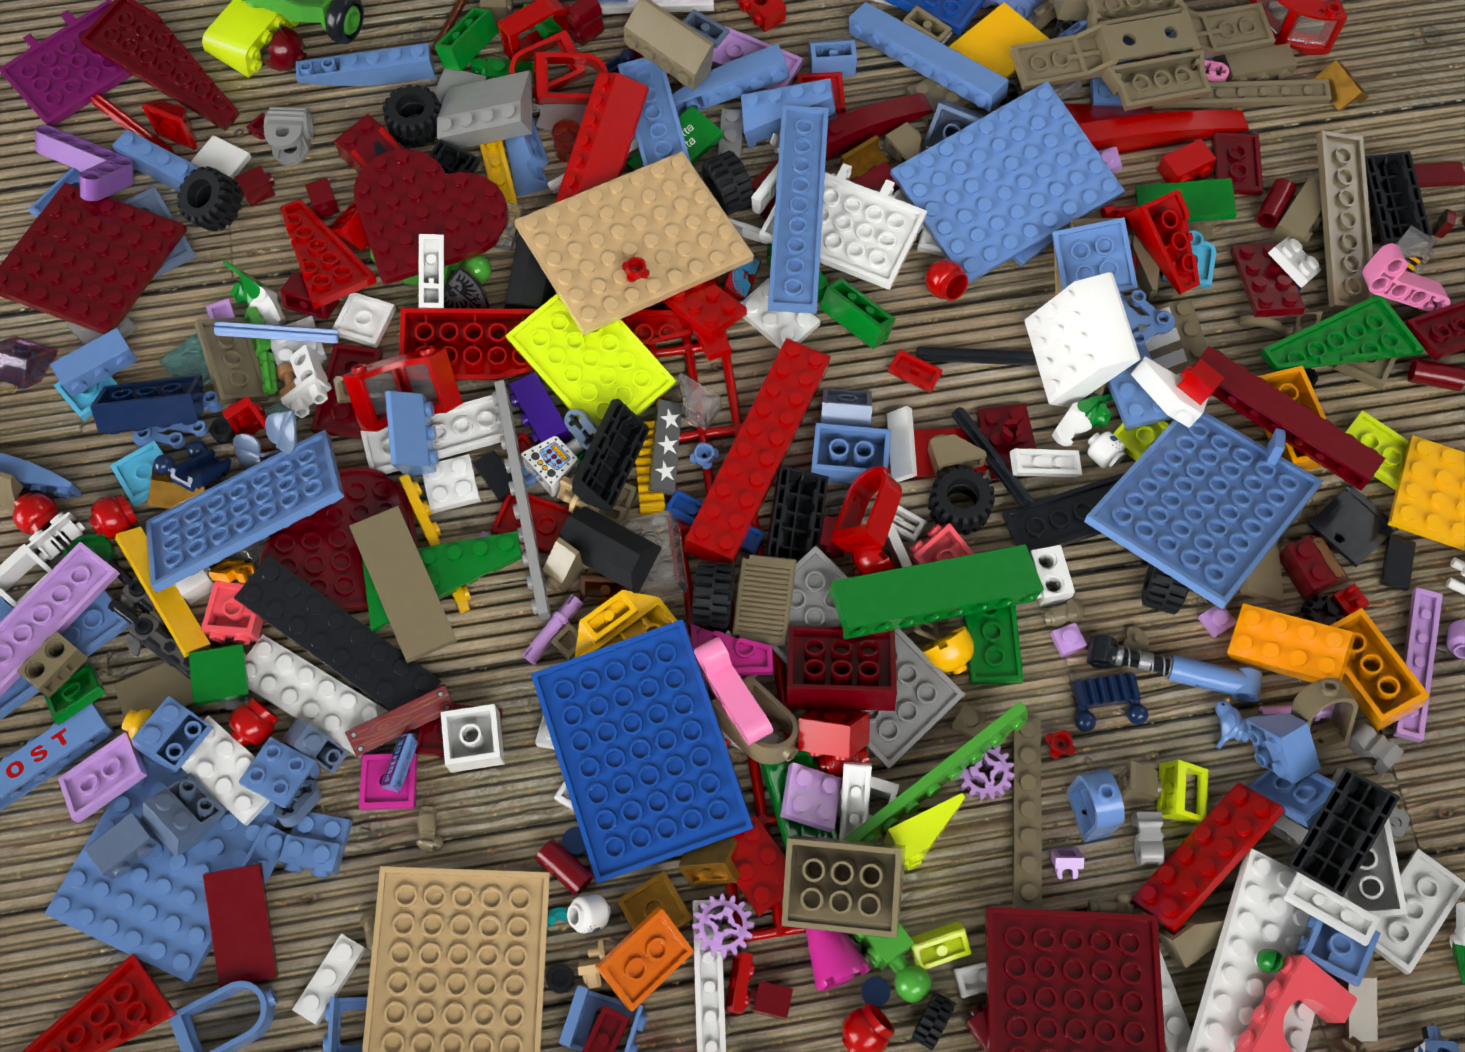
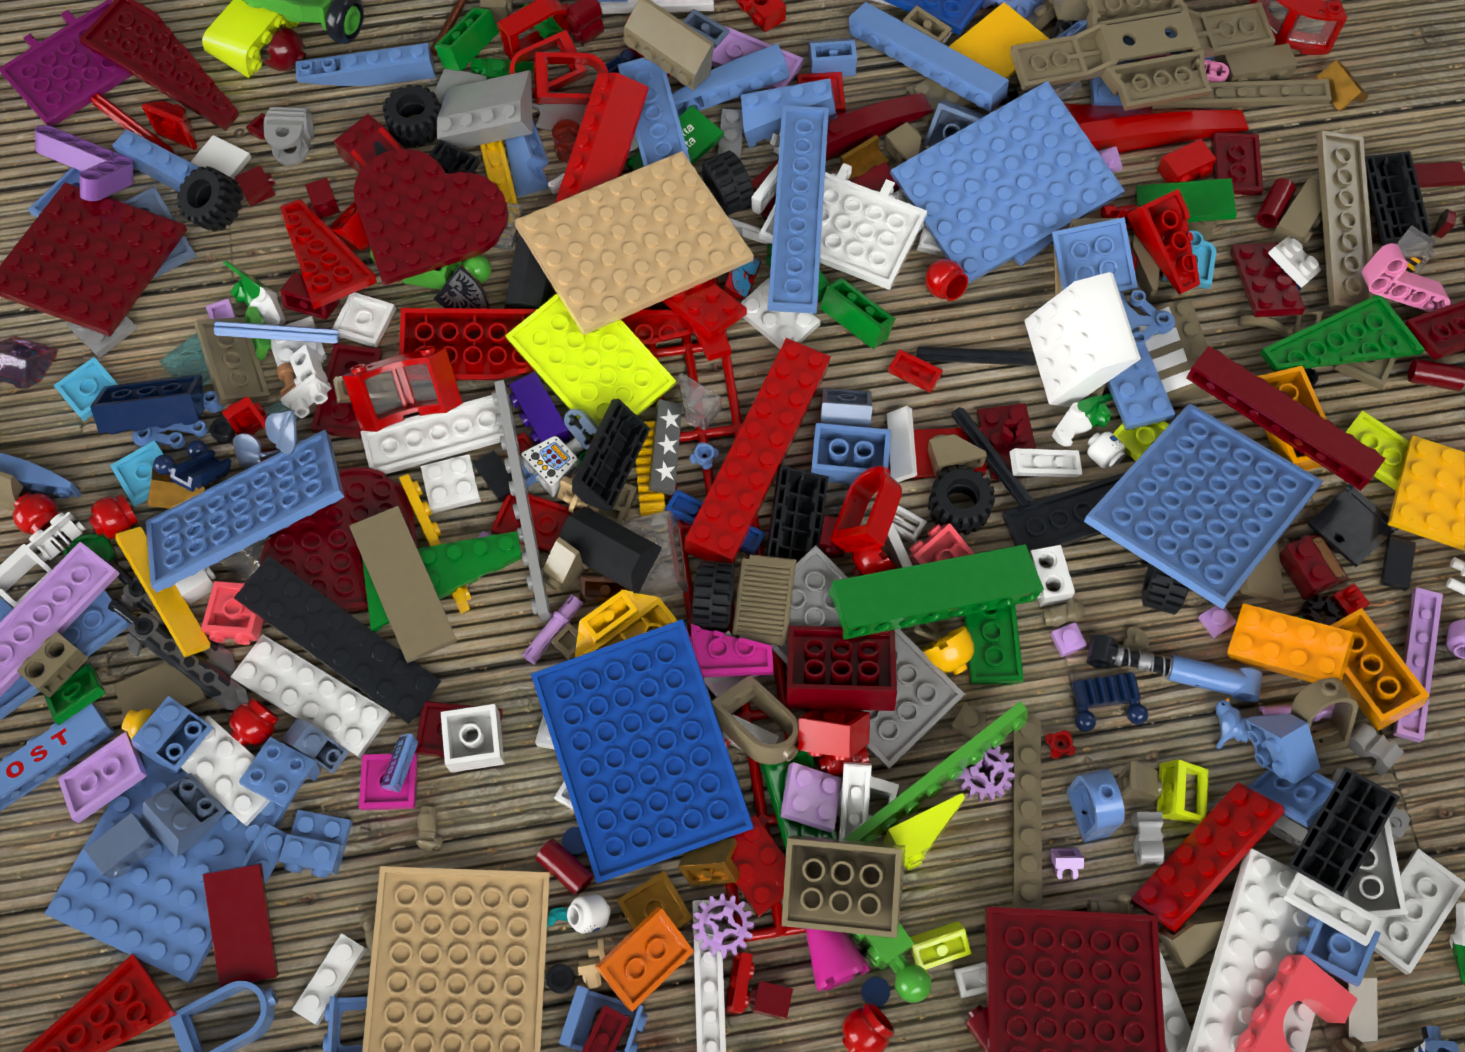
medium blue brick [50,328,138,397] -> none
green tile [189,644,250,706] -> none
light orange plate [208,558,256,583] -> none
bright green axle [259,351,278,395] -> none
sand blue beam [275,780,322,827] -> none
dark red tile [345,684,456,757] -> none
medium blue slope [385,391,439,476] -> none
white slope [419,234,444,308] -> none
red plate [622,257,650,283] -> none
bright pink beam [694,637,773,746] -> none
black tyre [911,991,956,1050] -> none
white slope [1131,356,1209,428] -> none
red brick [1177,359,1224,406] -> none
green hinge [1256,949,1284,973] -> none
medium blue tile [1266,428,1286,465] -> none

